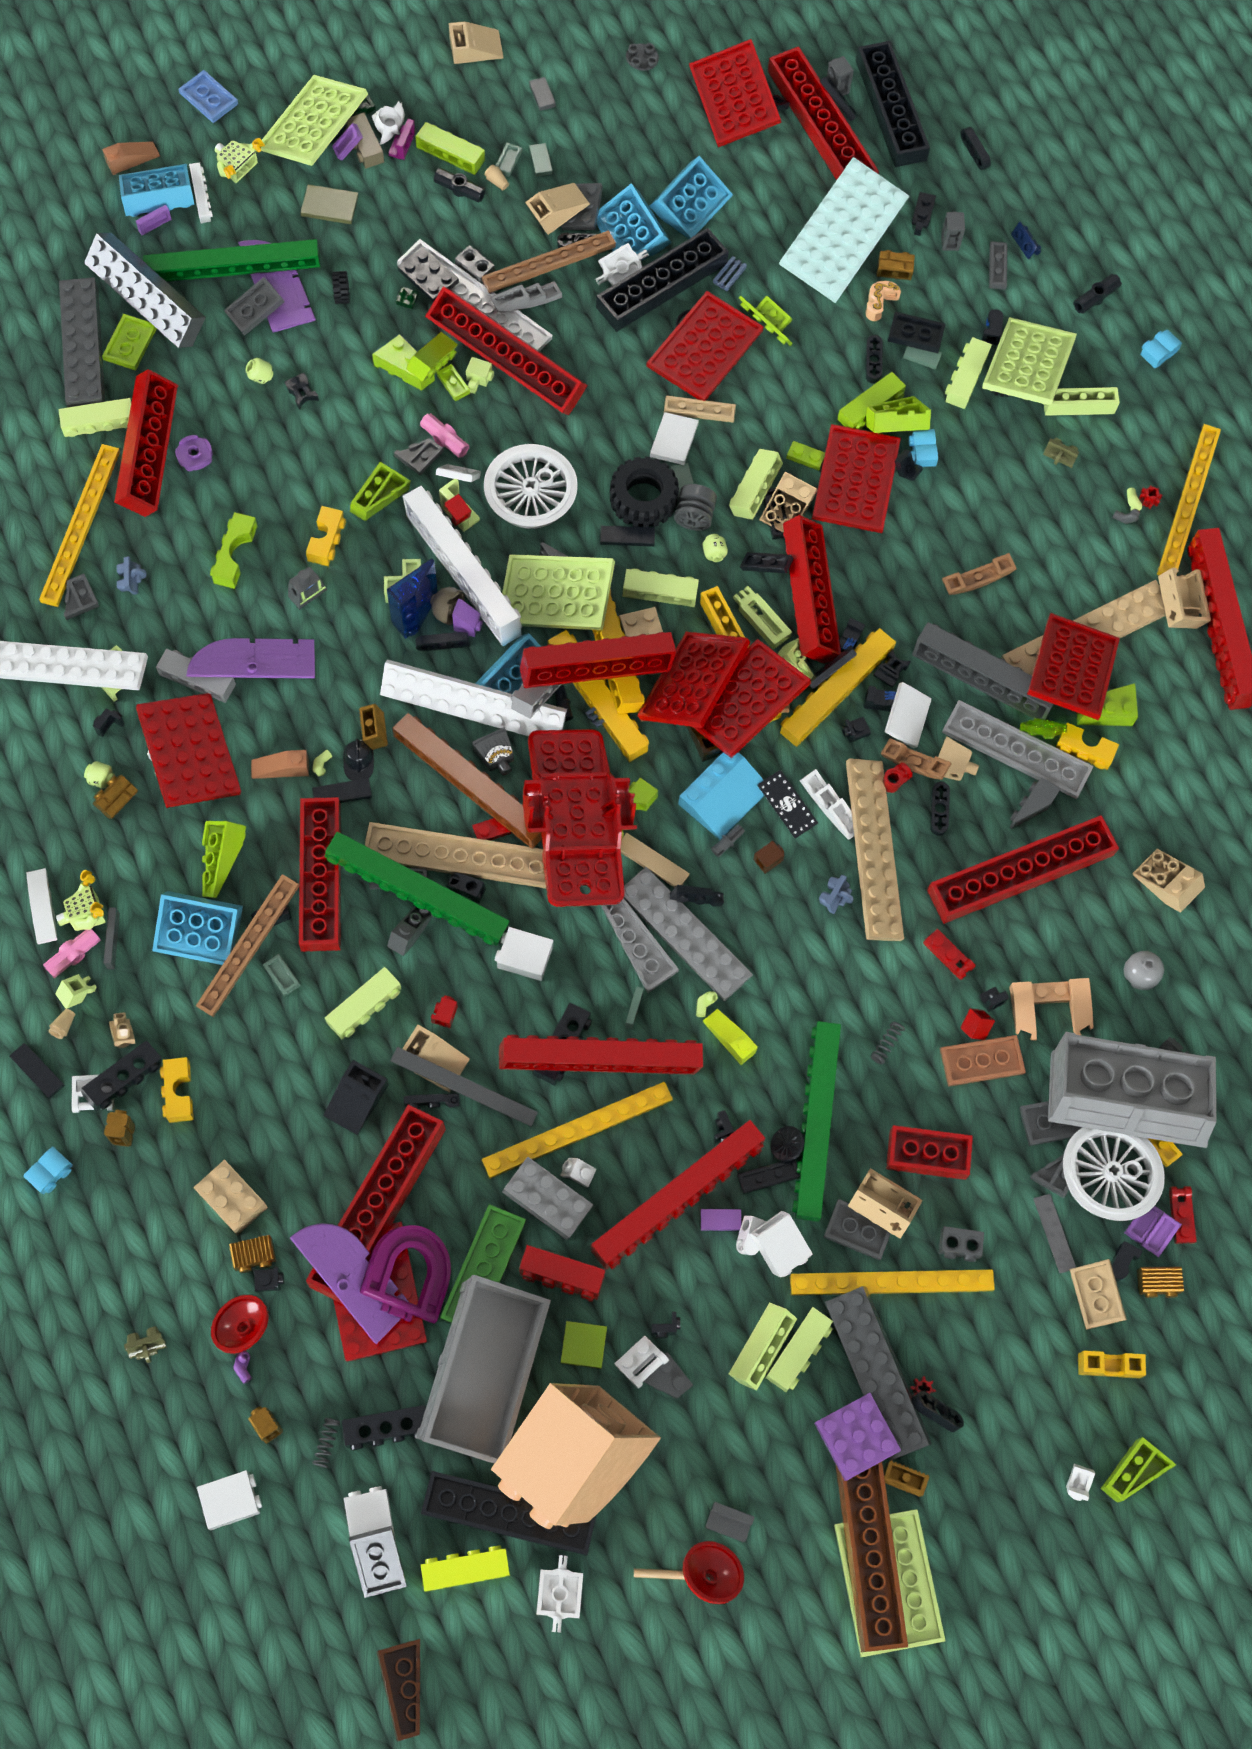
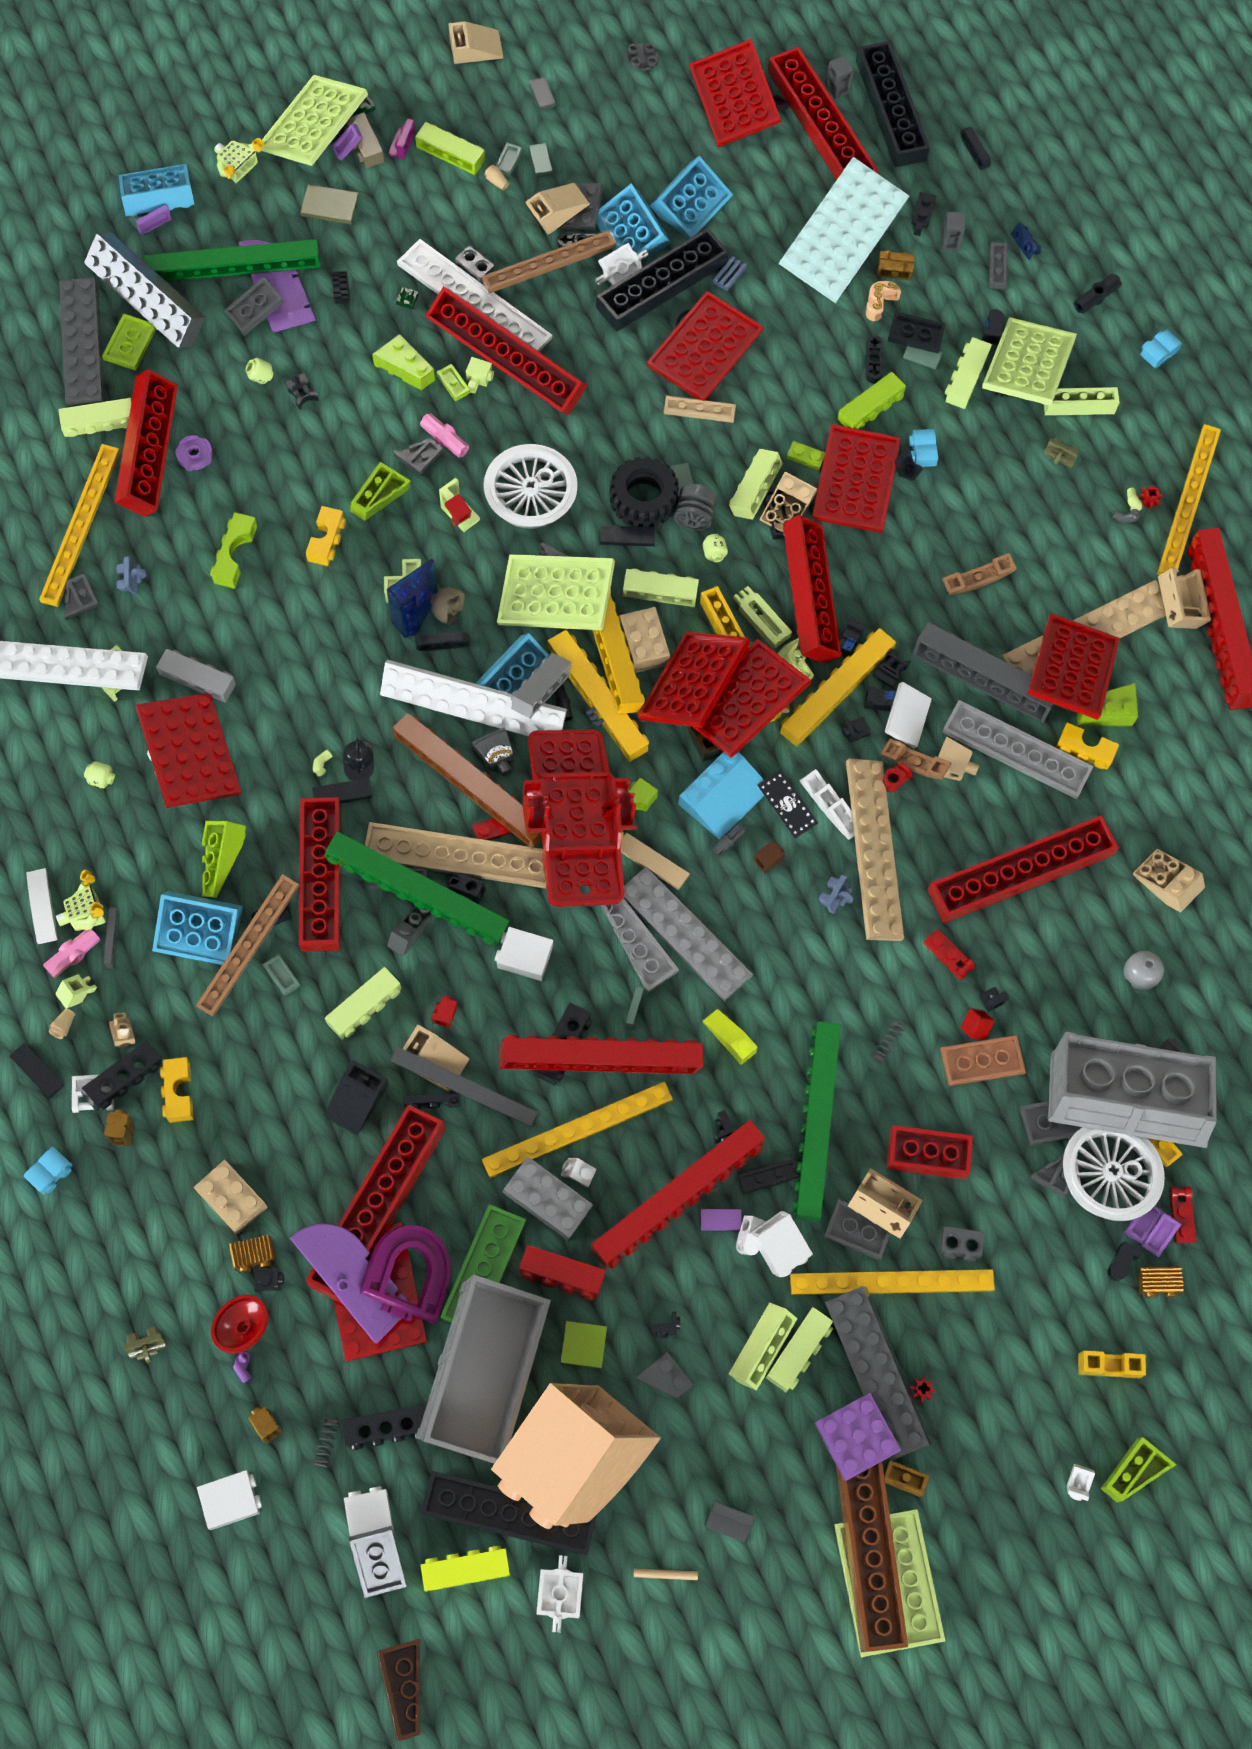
black bracket [93,708,125,737] -> none
pearl gold brick [93,775,138,819] -> none
nougat slope [102,142,160,175] -> none
medium blue plate [179,70,238,123] -> none
medium lavender door [186,638,315,678] -> none
white piece [189,162,213,223] -> none
nougat slope [251,750,309,779] -> none
dark grey torso [288,567,327,610] -> none
pearl gold brick [359,704,388,750] -> none
white hair [372,101,405,145] -> none
plate [398,246,459,302] -> none
white brick [403,486,522,646] -> none
lime brick [406,332,458,382] -> none
black piece [434,168,486,203] -> none
white tile [436,464,481,482] -> none
medium lavender slope [452,599,483,637] -> none
light grey slope [490,281,562,311] -> none
red brick [520,632,676,688] -> none
white plate [614,1336,669,1389] -> none
white tile [650,412,699,465] -> none
black hinge [669,885,724,907] -> none
red dish [683,1541,744,1604] -> none
yellowish green arm [696,991,718,1017] -> none
lime bracket [739,296,793,346] -> none
black tile [740,552,794,574] -> none
black wheel [771,1126,804,1162] -> none
black tile [810,645,857,688] -> none
black tile [820,76,859,121] -> none
lime wedge [866,396,931,433] -> none
black beam [912,1391,964,1432] -> none
black beam [930,782,950,836] -> none
light nougat wedge [1009,978,1094,1041] -> none
dark grey slope [1010,777,1061,829] -> none
clear neon green plate [1020,718,1067,739] -> none
flat silver sticker [1033,1194,1076,1273] -> none
tan tile [1069,1259,1127,1330] -> none

